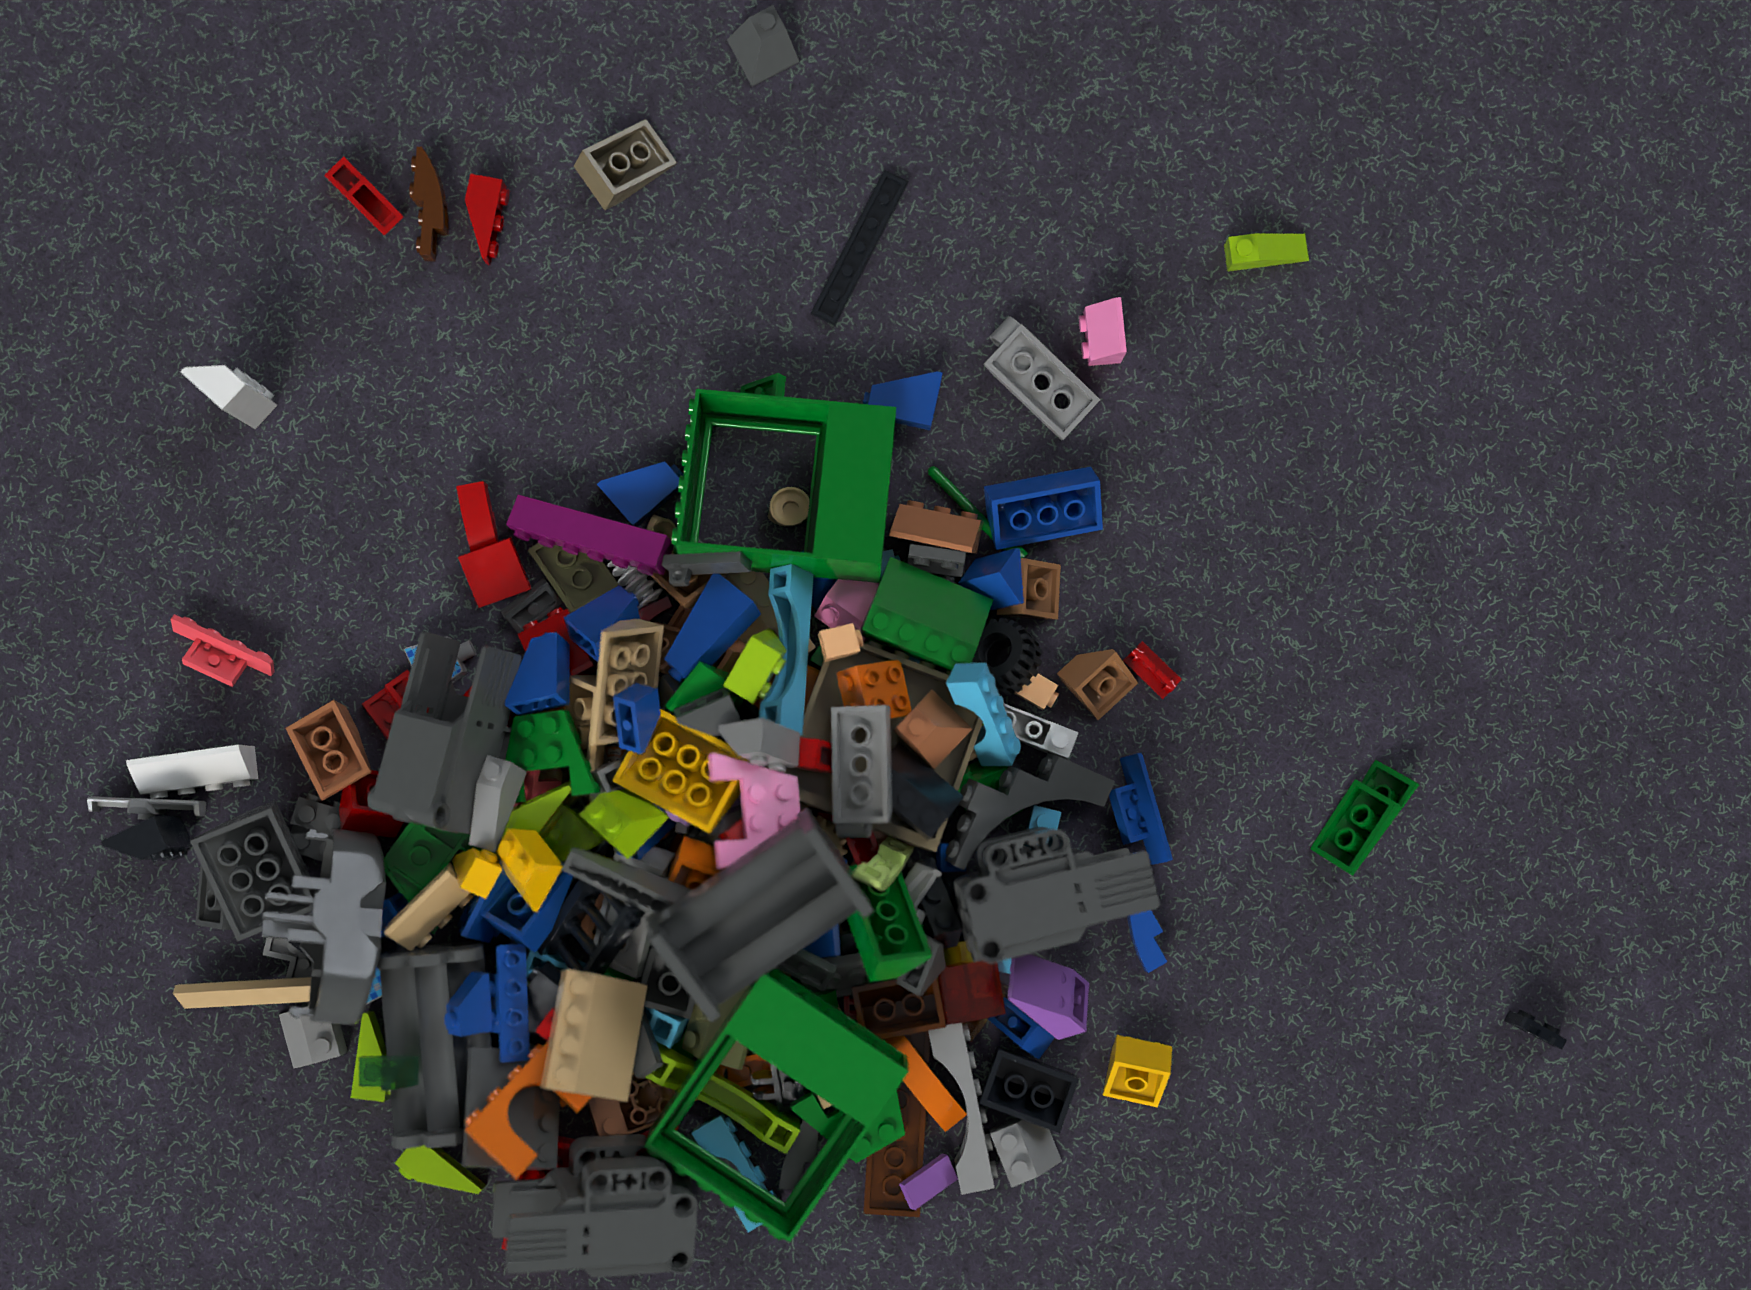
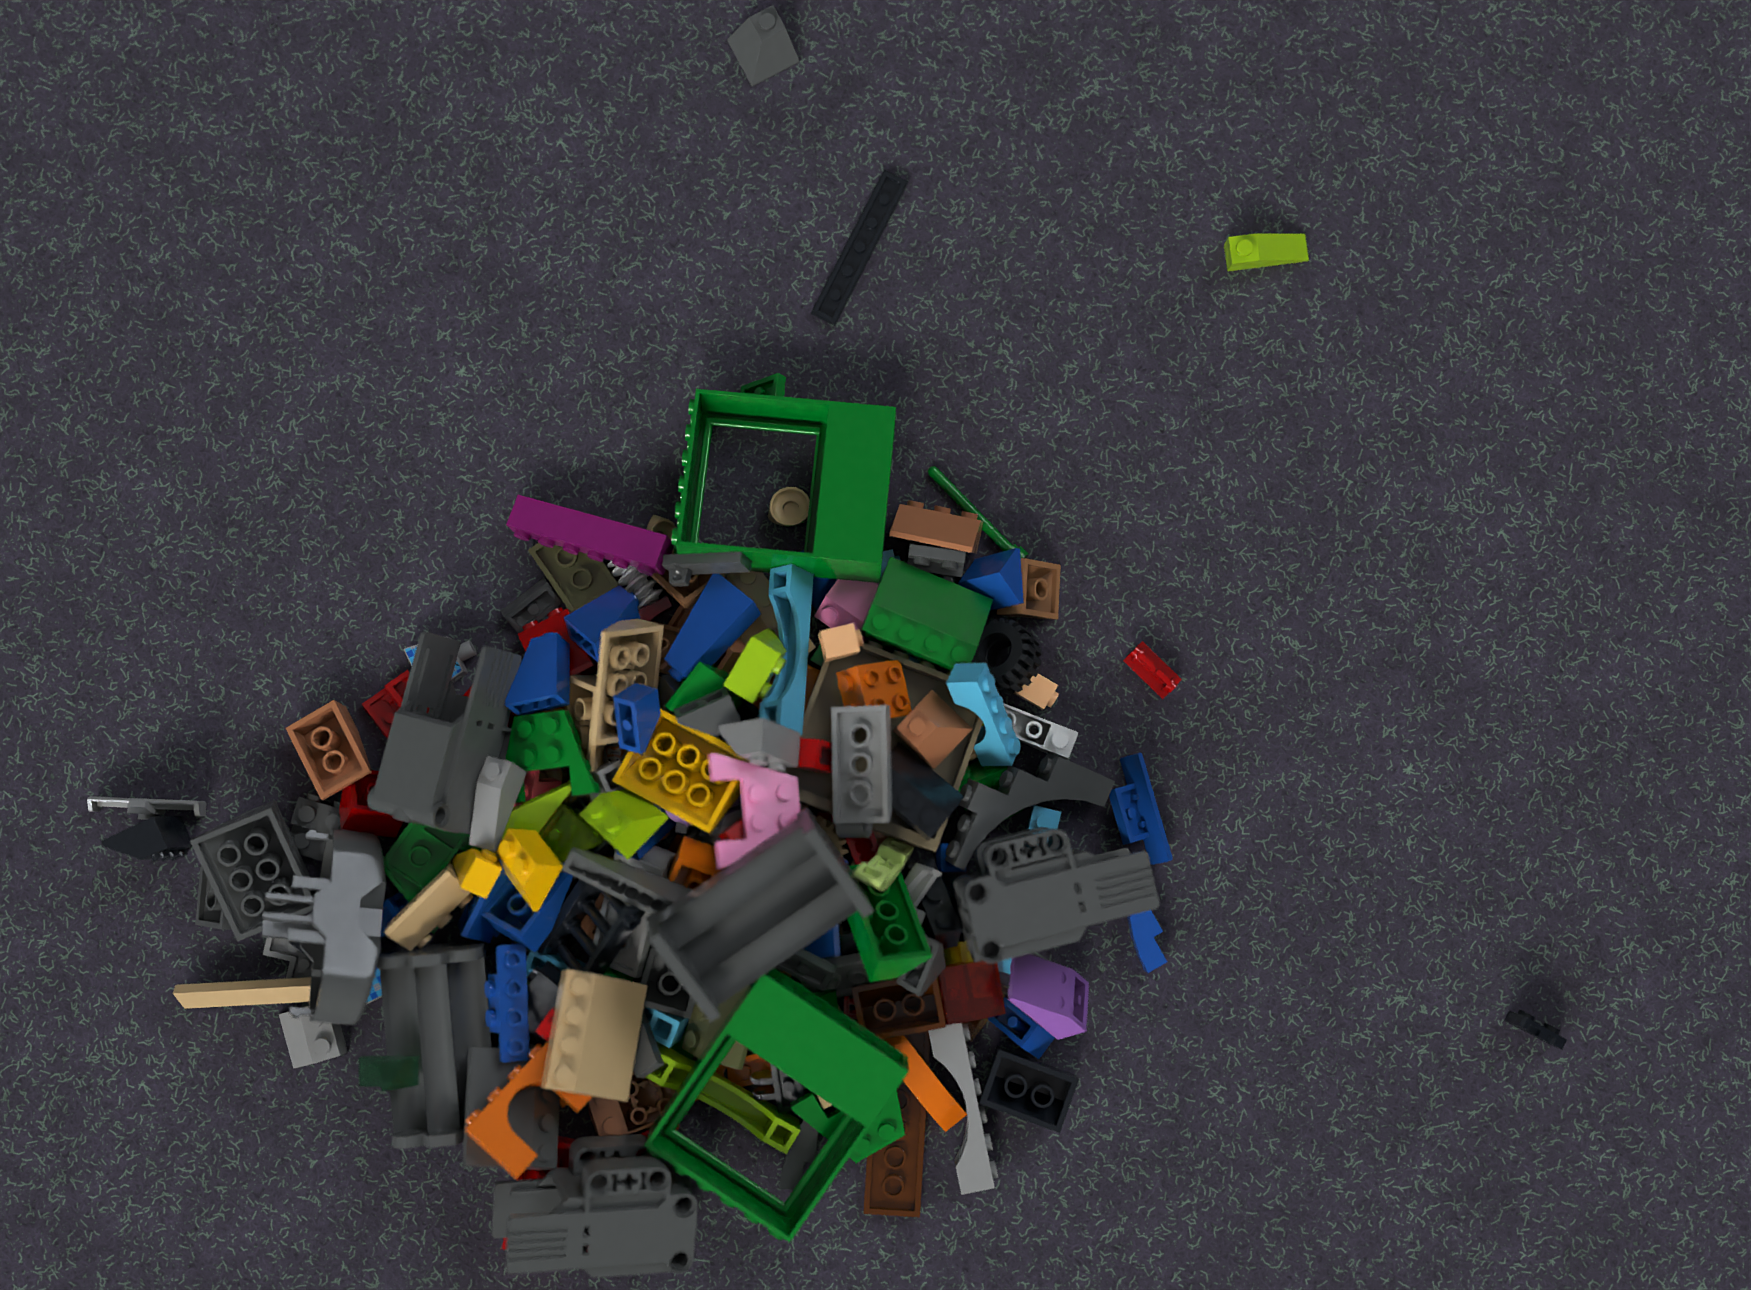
white slope [126,745,258,799] -> none
coral bracket [171,614,275,687] -> none
white slope [180,365,277,429] -> none
red slope [324,156,404,236] -> none
lime slope [351,1010,390,1102] -> none
lime slope [395,1145,487,1194] -> none
reddish brown slope [409,147,449,261] -> none
blue slope [444,971,493,1036] -> none
red slope [456,481,499,551] -> none
red tile [458,537,531,608] -> none
red slope [465,174,510,265] -> none
dark tan slope [574,119,677,210] -> none
blue slope [597,461,684,527] -> none
medium azure arch [692,1112,778,1232] -> none
blue slope [863,371,943,430] -> none
medium lavender tile [899,1153,958,1210] -> none
light grey hinge [983,316,1100,440] -> none
blue slope [984,467,1103,550] -> none
light grey slope [989,1118,1062,1187] -> none
medium nougat slope [1057,649,1138,720] -> none
bright pink slope [1079,297,1127,366] -> none
yellow slope [1103,1035,1172,1107] -> none
green slope [1310,760,1419,876] -> none

